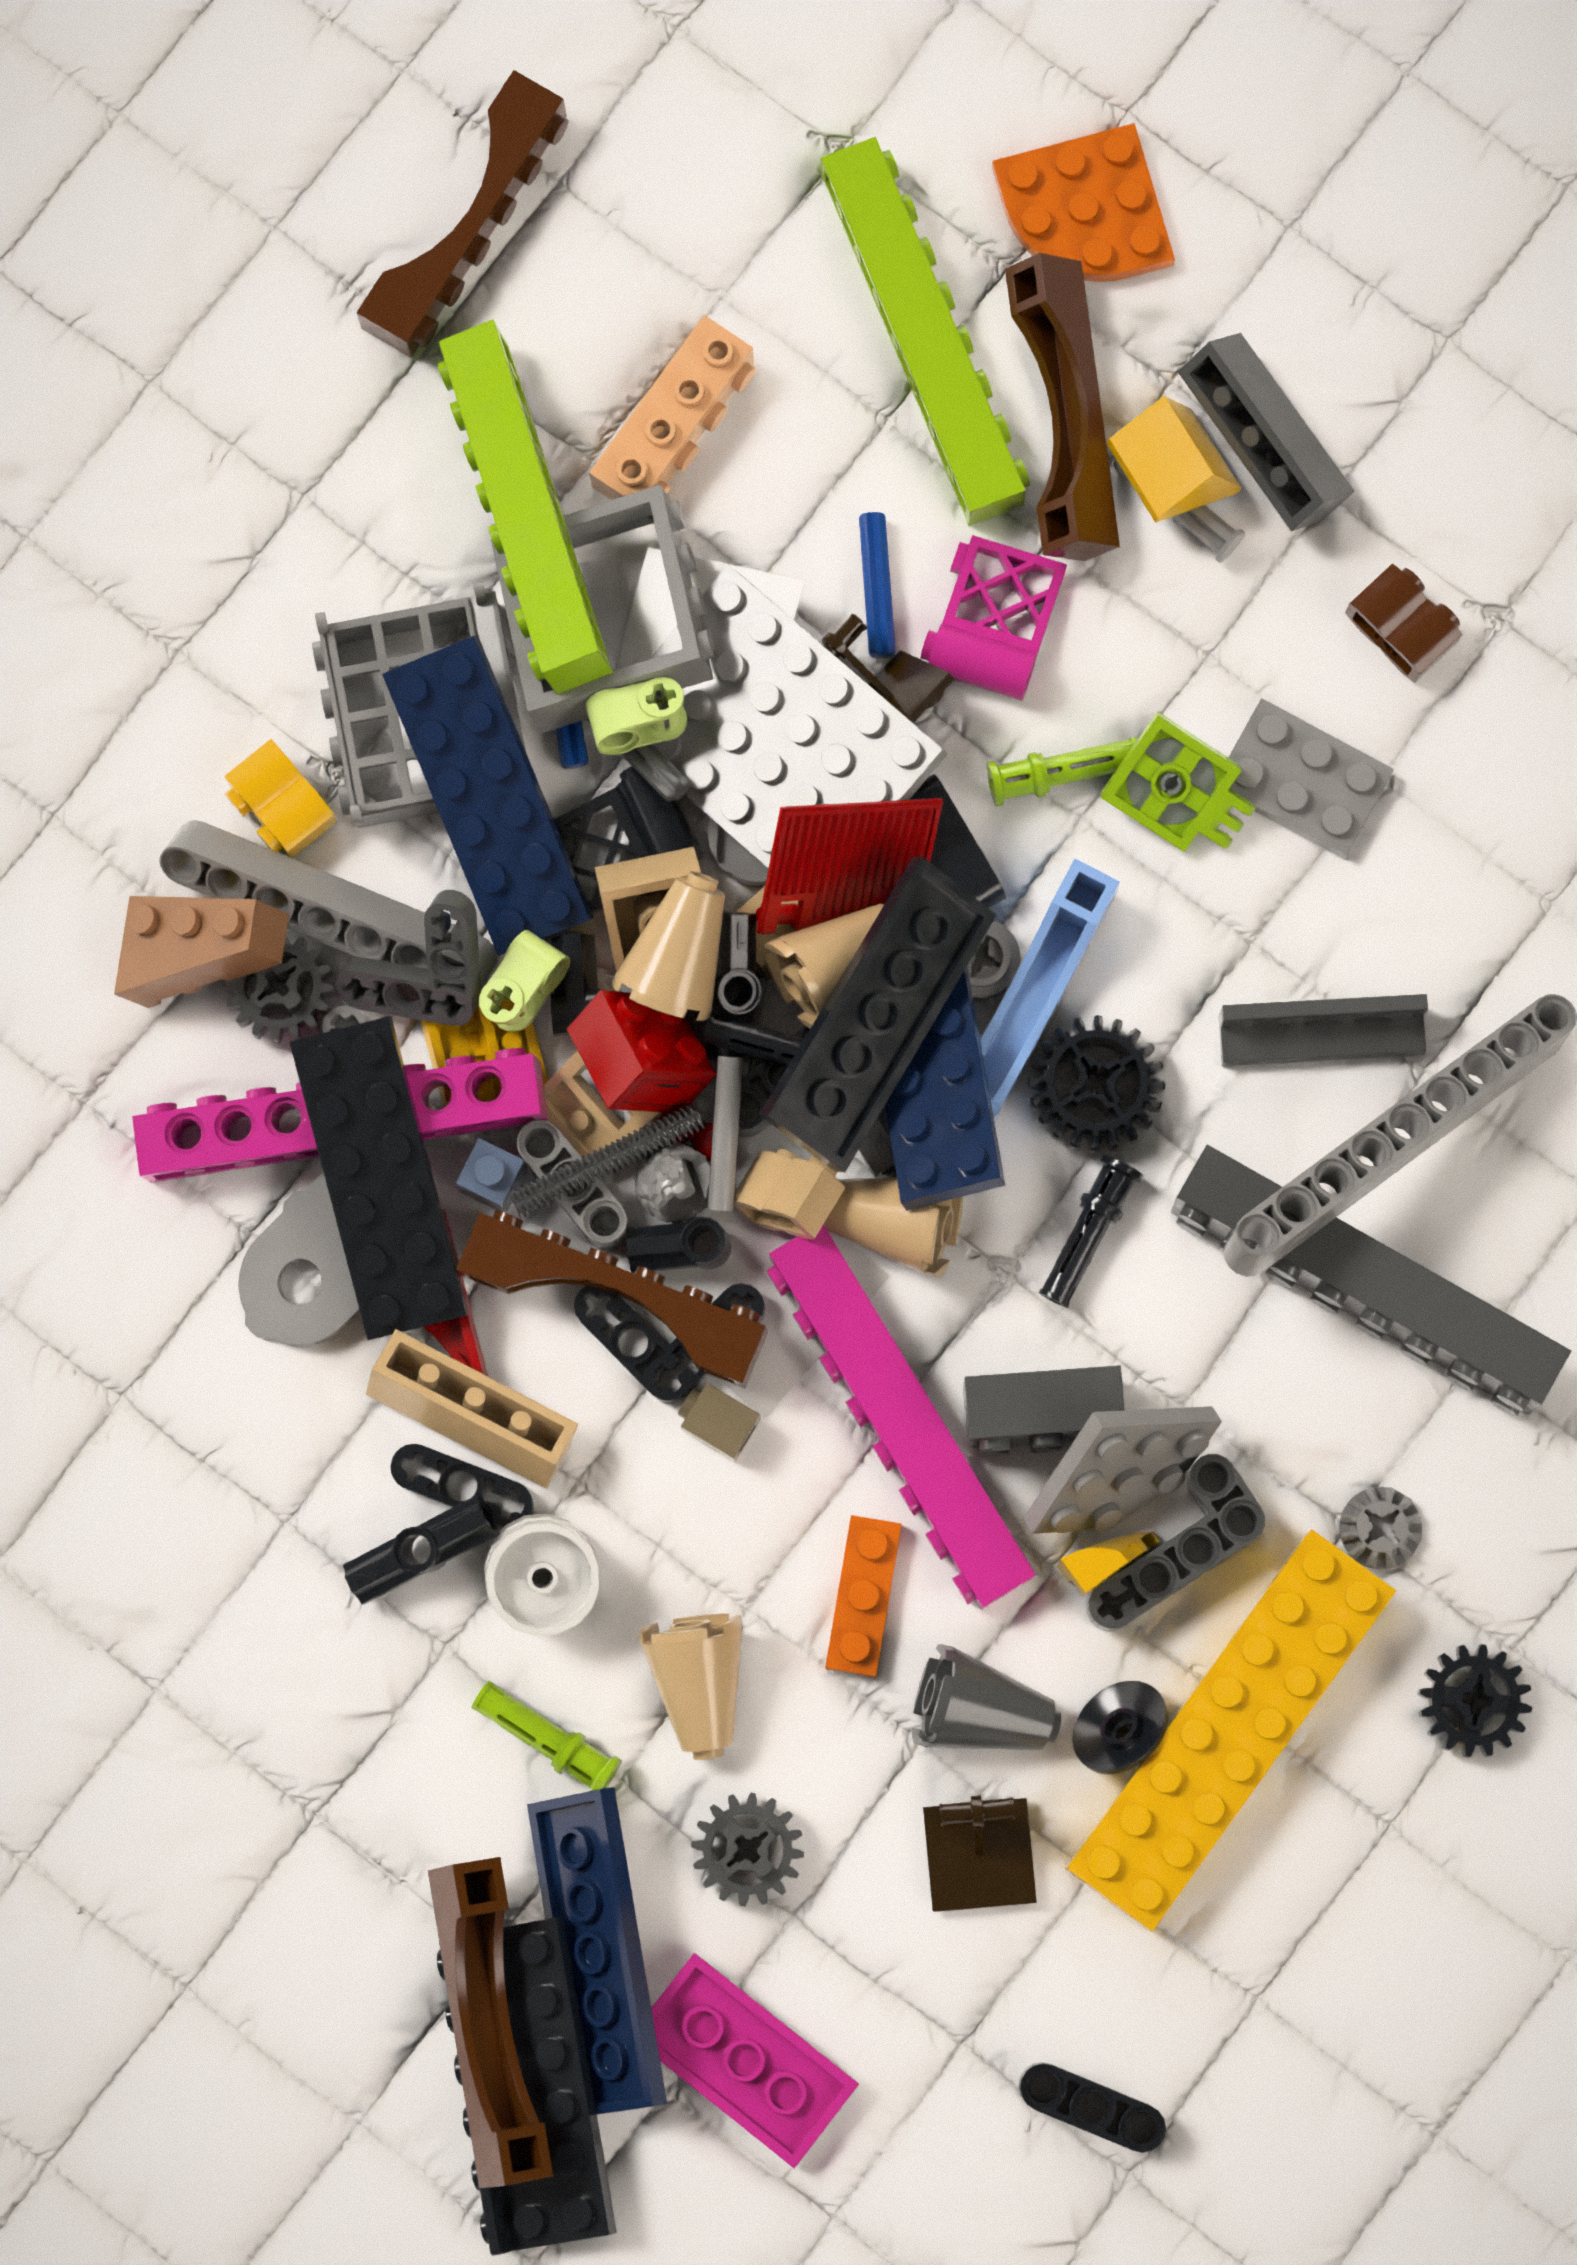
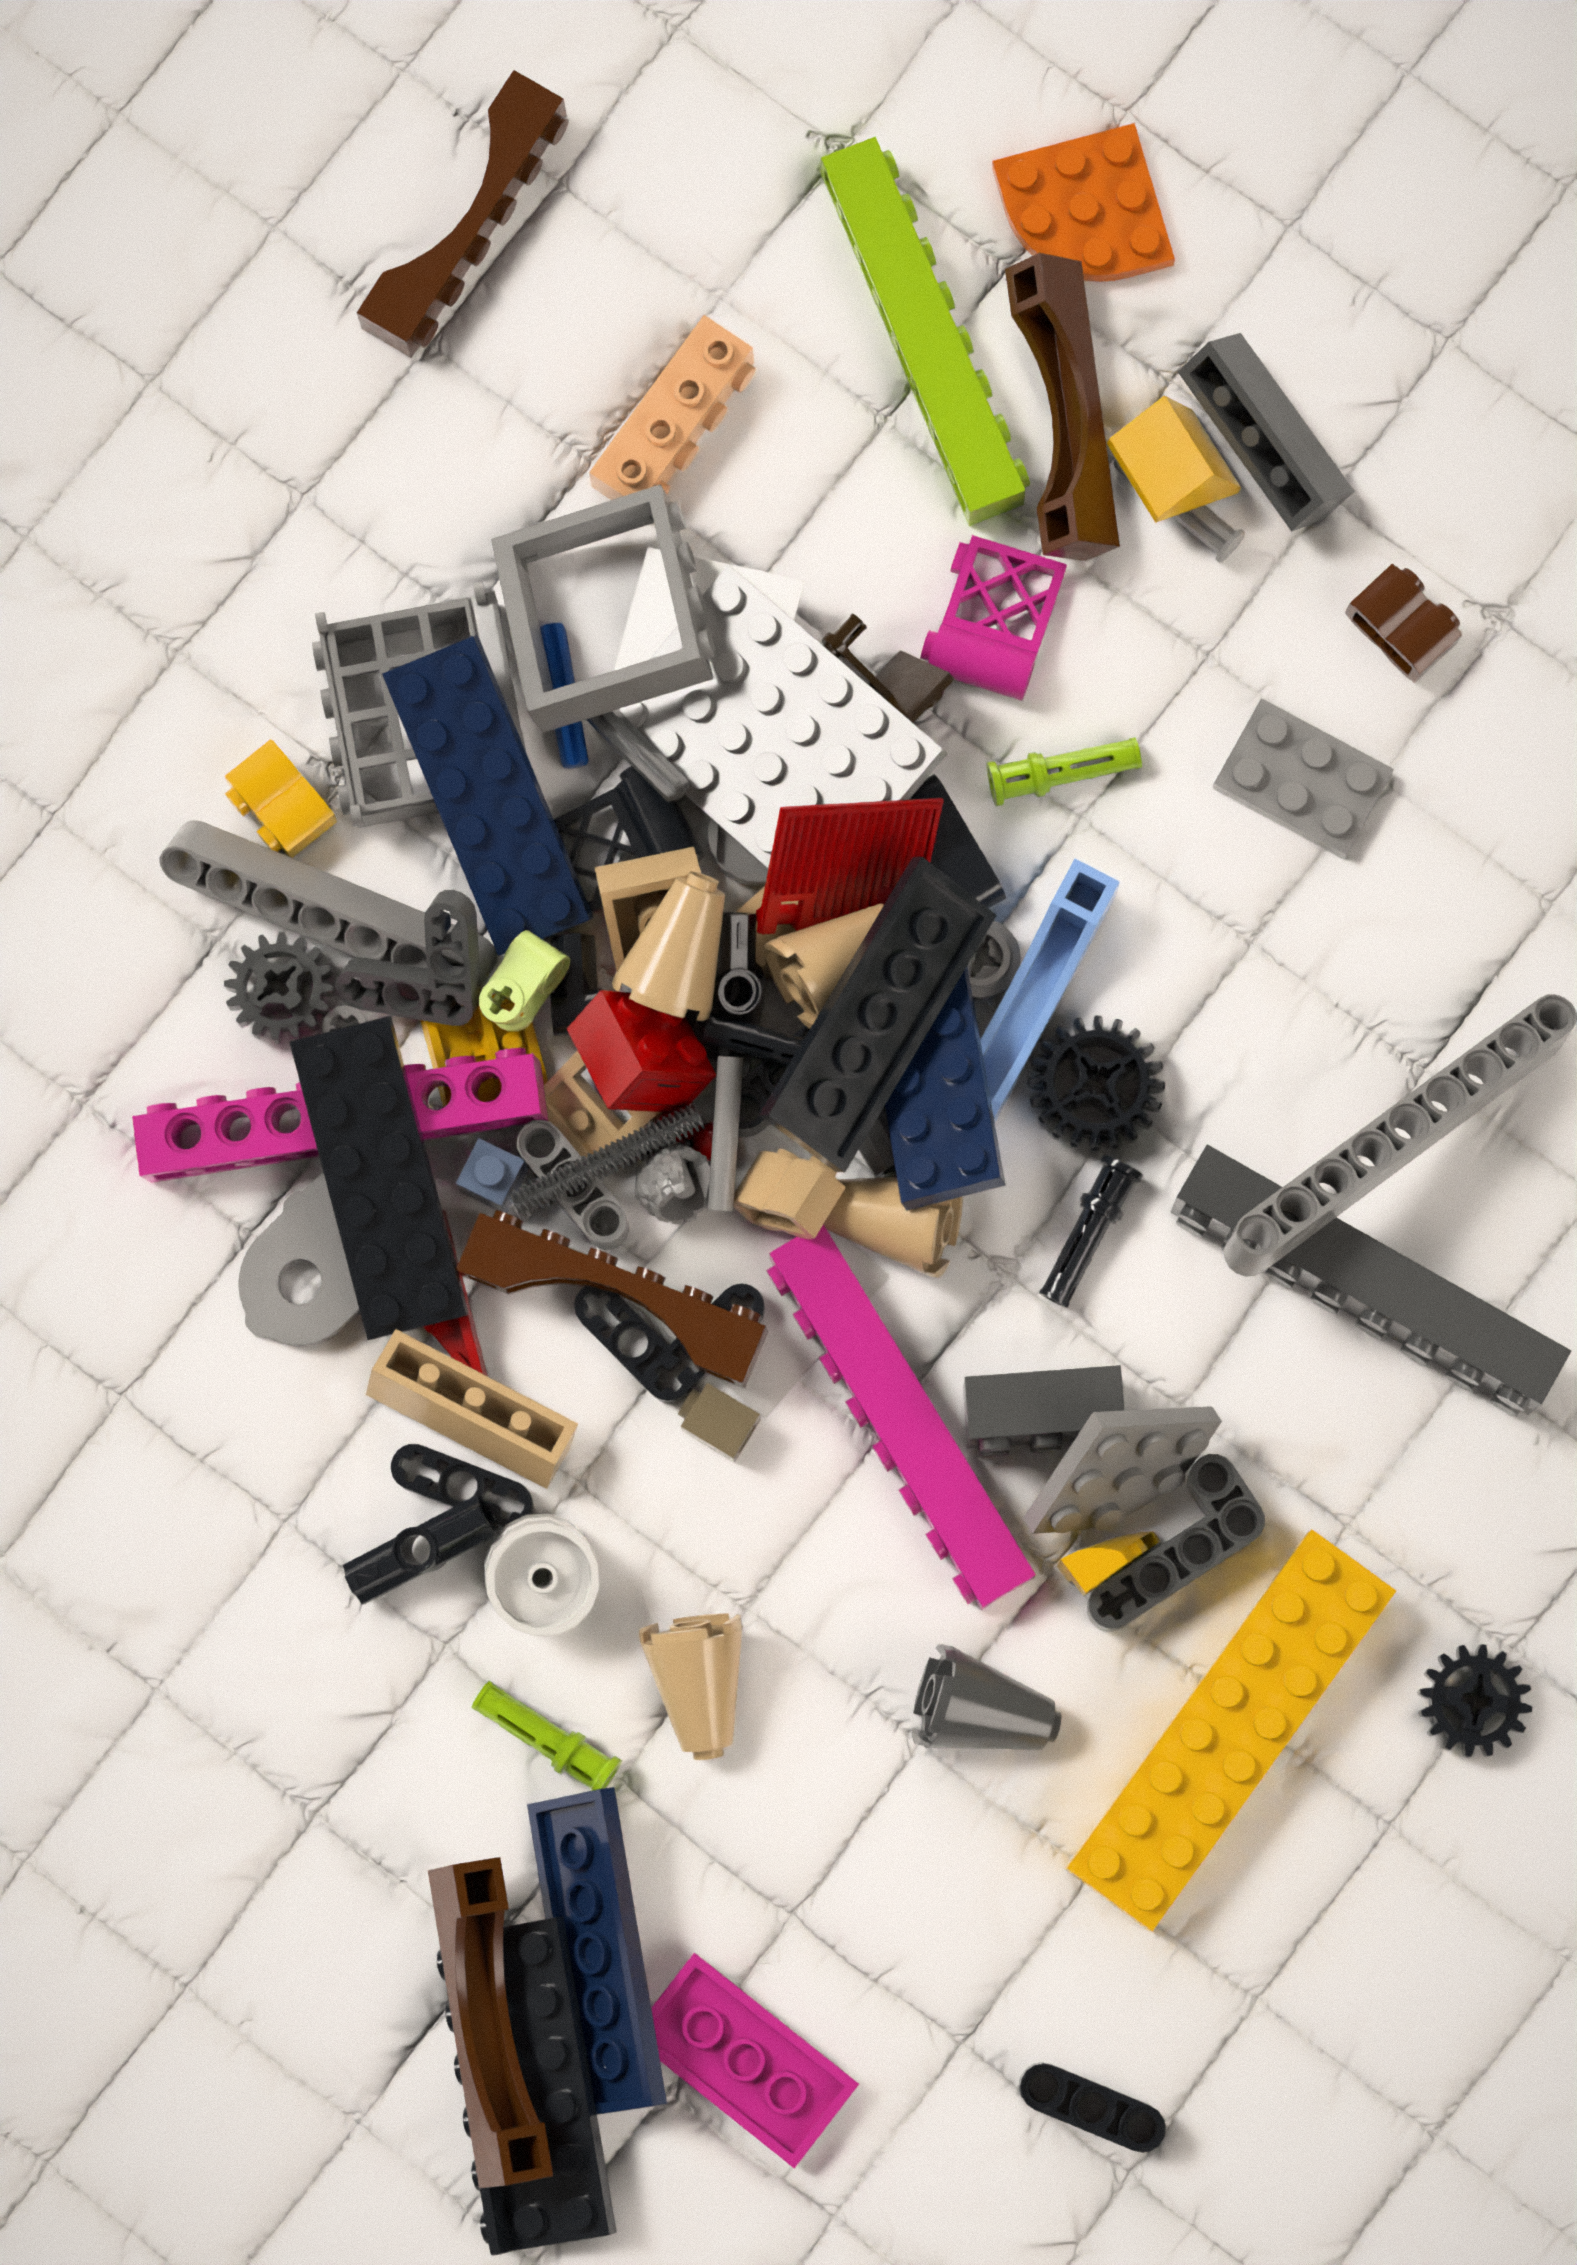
medium nougat wedge [114,896,289,1008] -> none
lime brick [437,319,613,695] -> none
yellowish green piece [585,677,687,755] -> none
black piece [626,1217,732,1273] -> none
dark grey gear [691,1792,805,1907] -> none
orange plate [825,1515,902,1678] -> none
blue axle [859,512,896,658] -> none
dark brown plate [923,1795,1037,1912] -> none
black dish [1072,1681,1168,1774] -> none
lime piece [1100,711,1256,852] -> none
dark grey fence [1218,994,1428,1066] -> none
light grey gear [1339,1487,1422,1569] -> none

